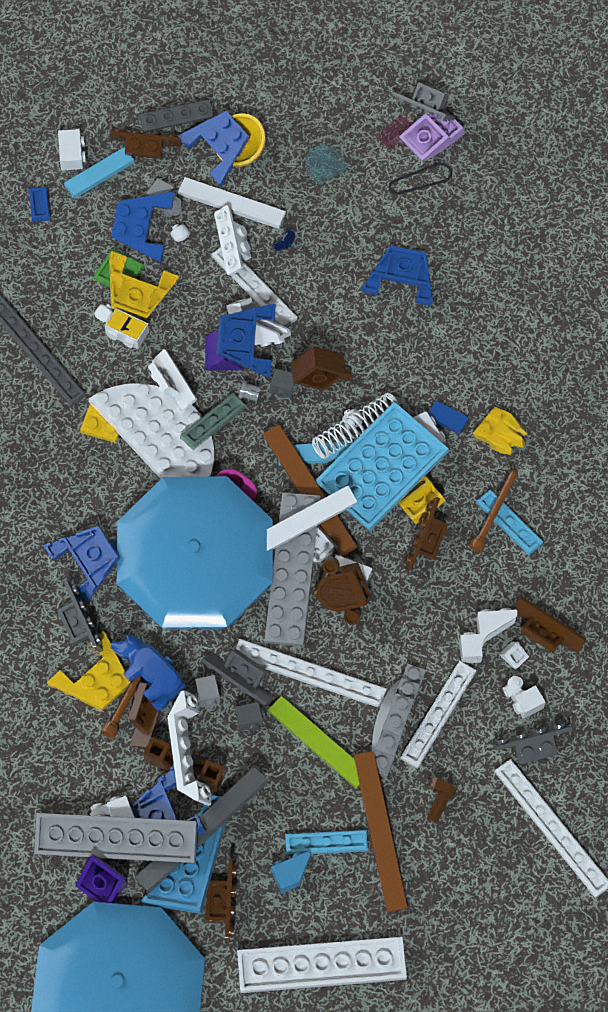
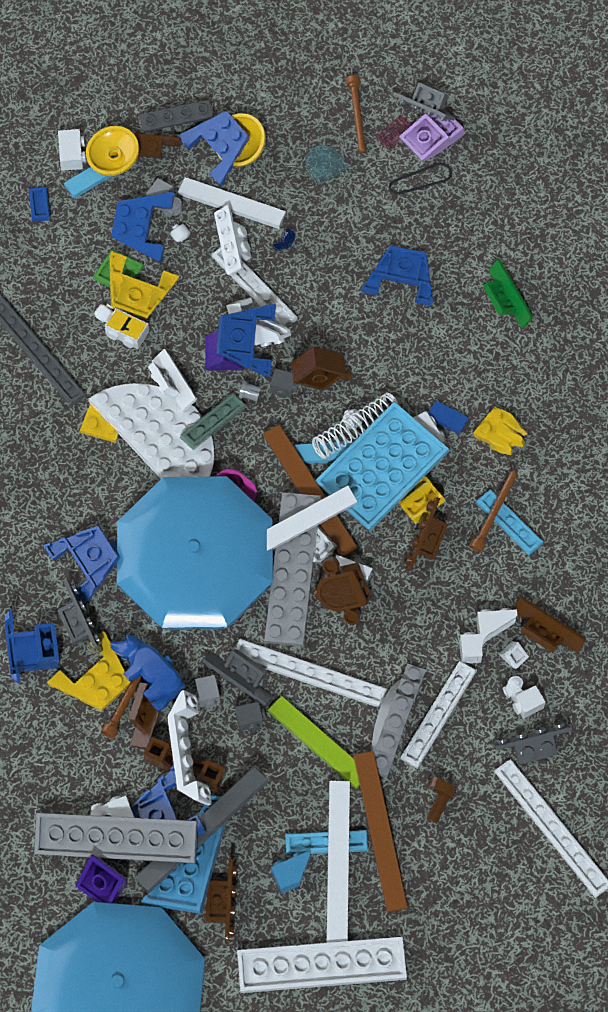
none -> blue piece [5,609,59,684]
none -> yellow dish [86,126,139,176]
none -> white tile [327,781,350,943]
none -> dark orange piece [346,75,366,153]
none -> green bracket [483,260,533,328]

